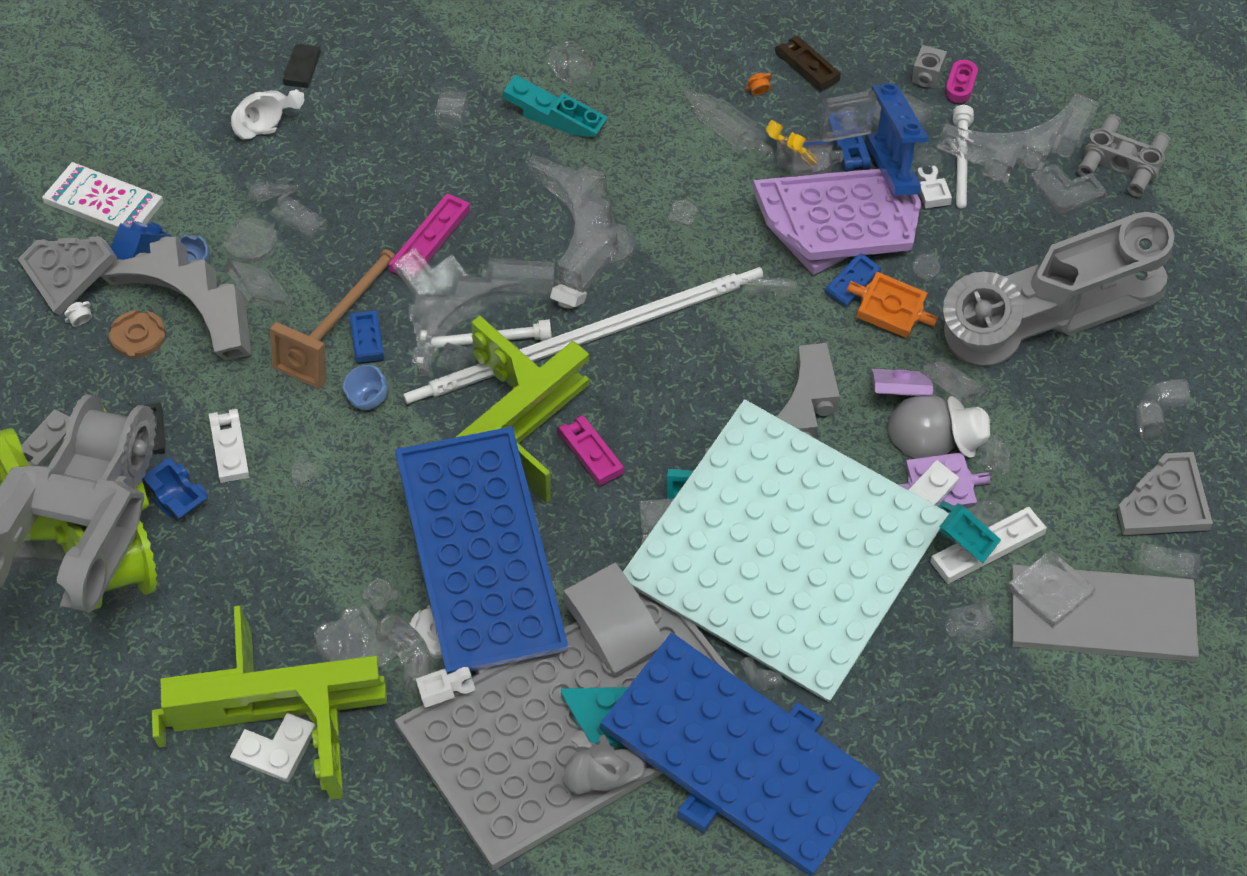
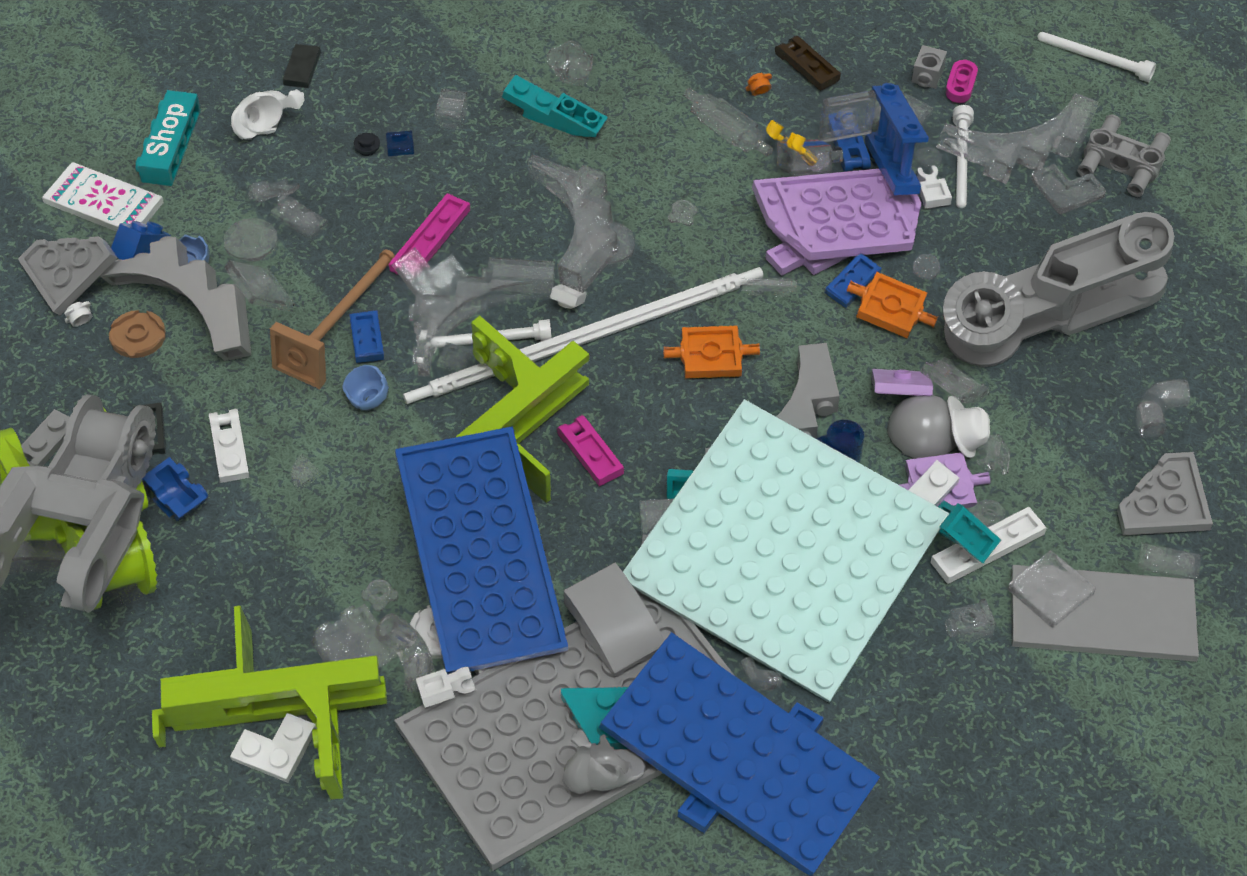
none -> teal brick [135,90,201,186]
none -> black plate [354,133,380,156]
none -> clear blue tile [386,130,414,157]
none -> orange plate [663,326,760,378]
none -> lavender plate [766,241,804,276]
none -> clear blue piece [815,420,864,463]
none -> white piece [1037,32,1156,83]

